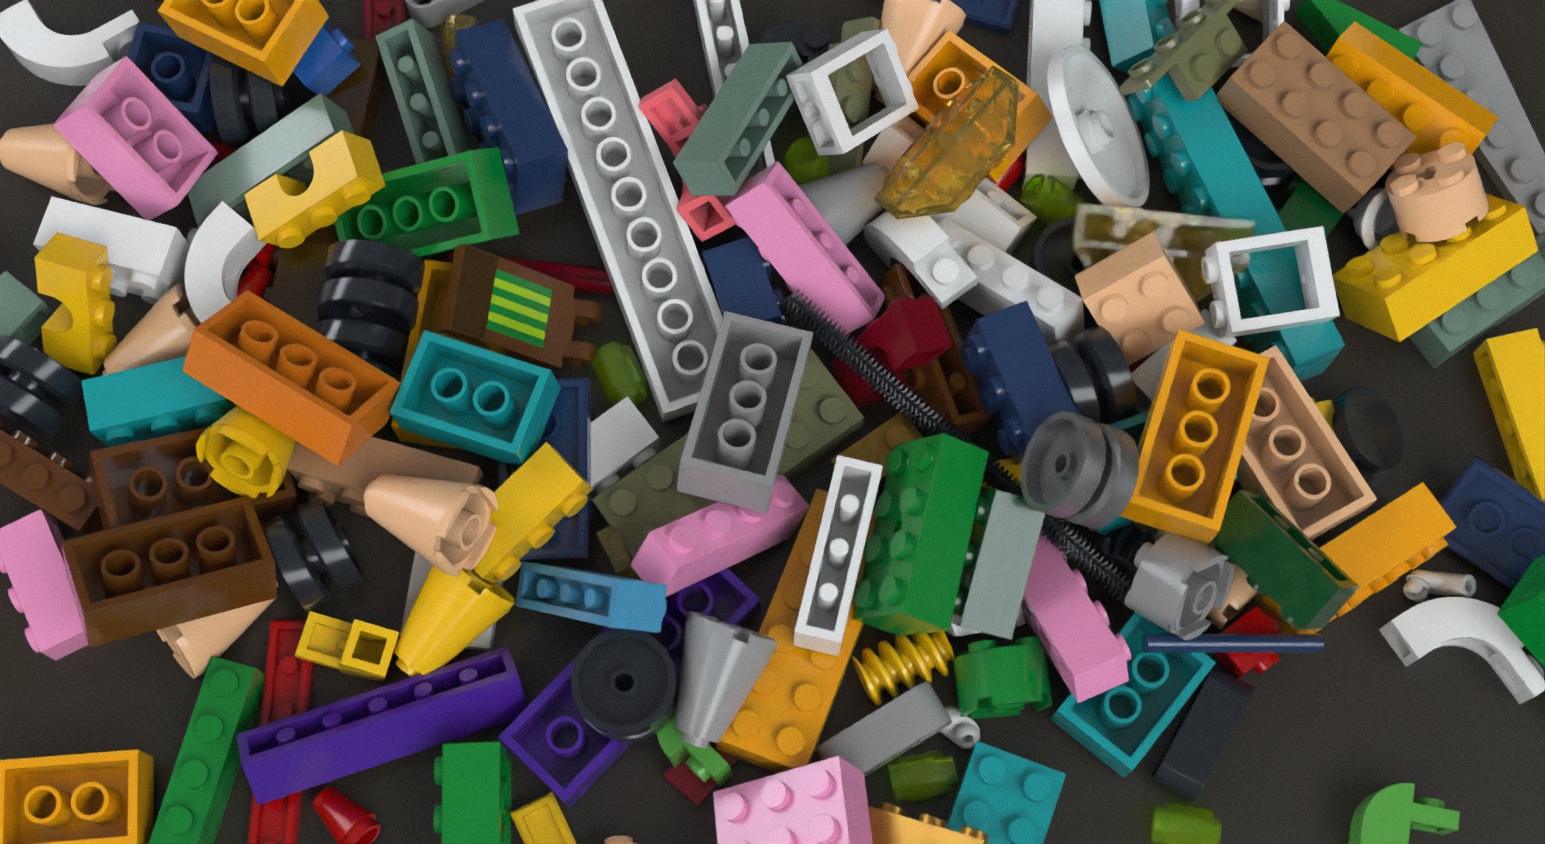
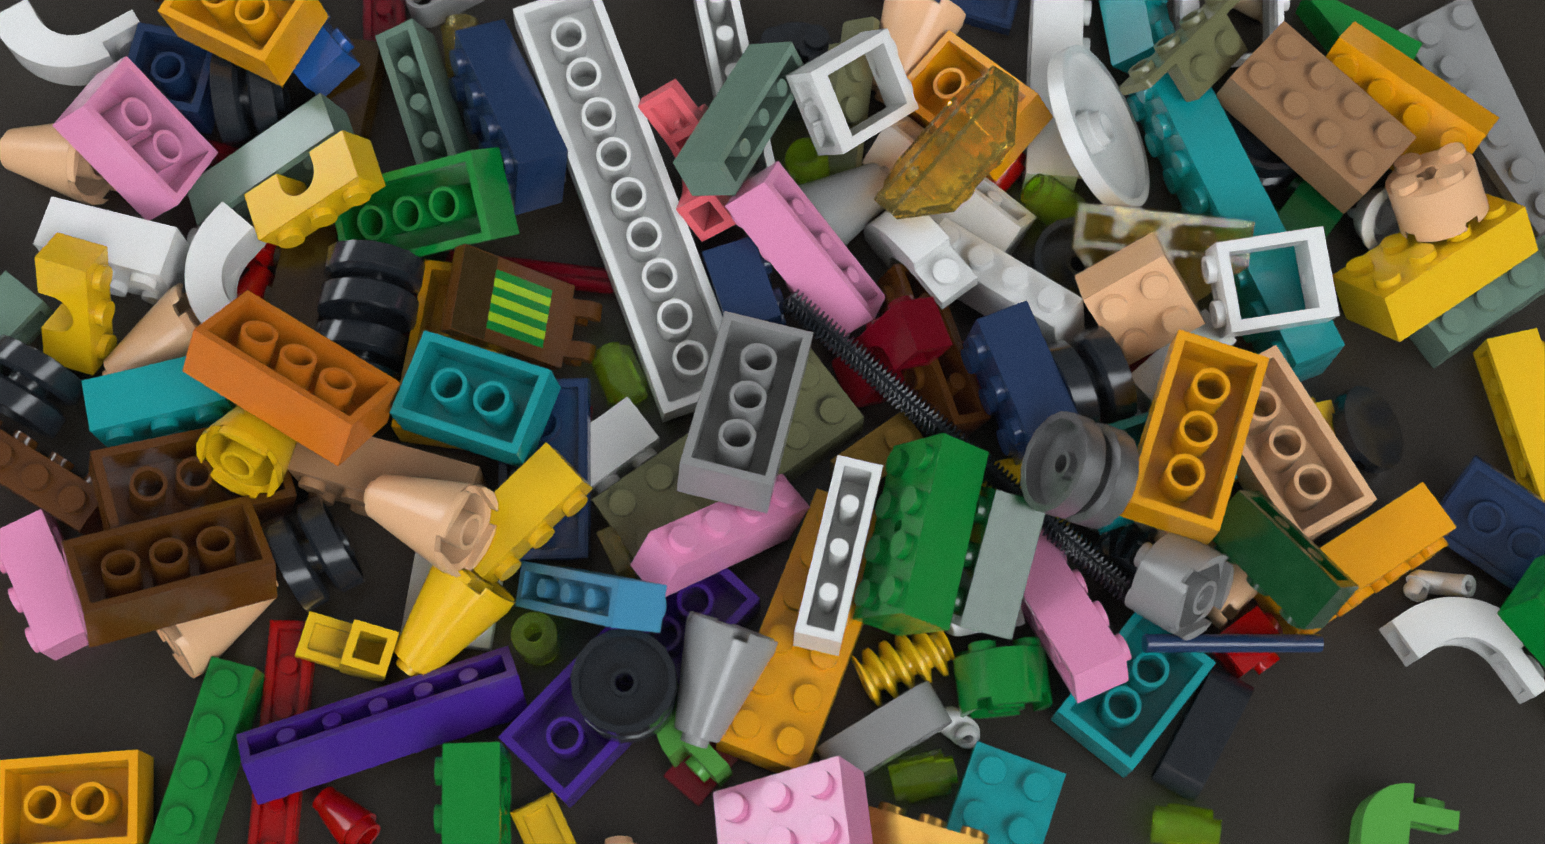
none -> clear neon green brick [511,612,561,665]

